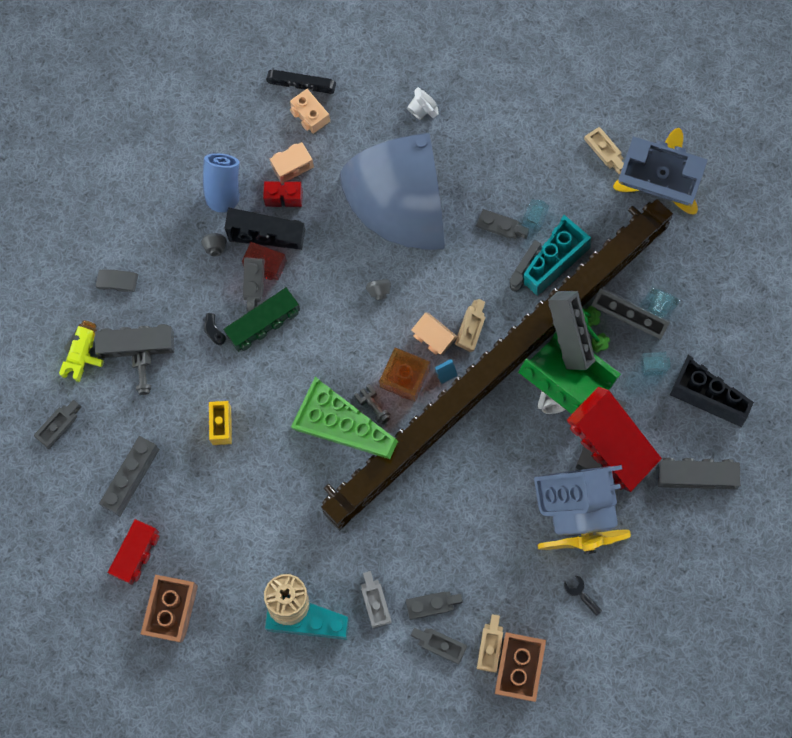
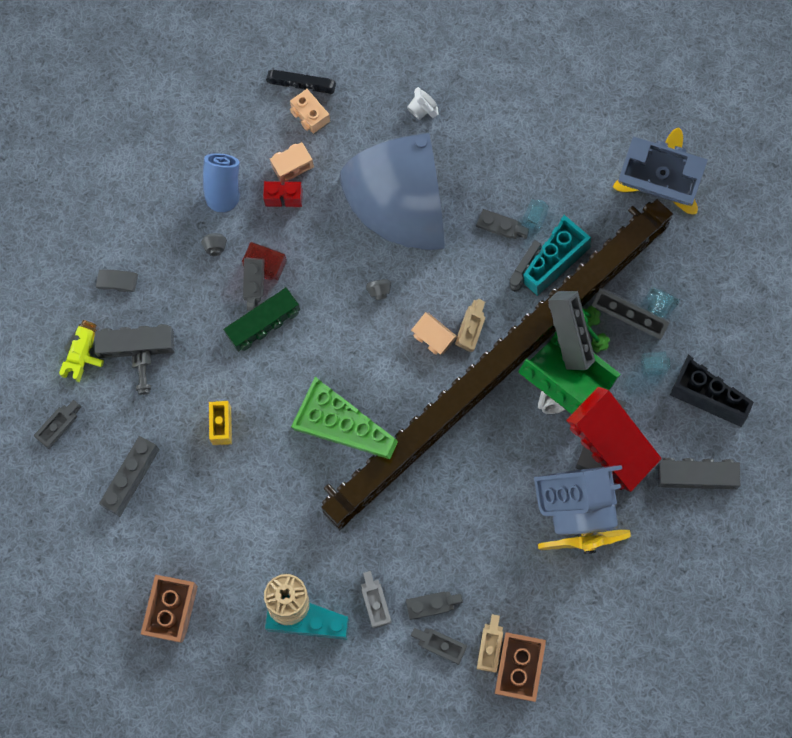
red brick [107,519,160,585] -> none
black arm [204,313,226,345] -> none
black wedge [224,207,306,250] -> none
dark grey hinge [354,384,390,425] -> none
clear orange brick [379,348,430,402] -> none
dark azure slope [435,359,458,384] -> none
black piece [564,575,602,616] -> none
tan hinge [584,127,624,174] -> none

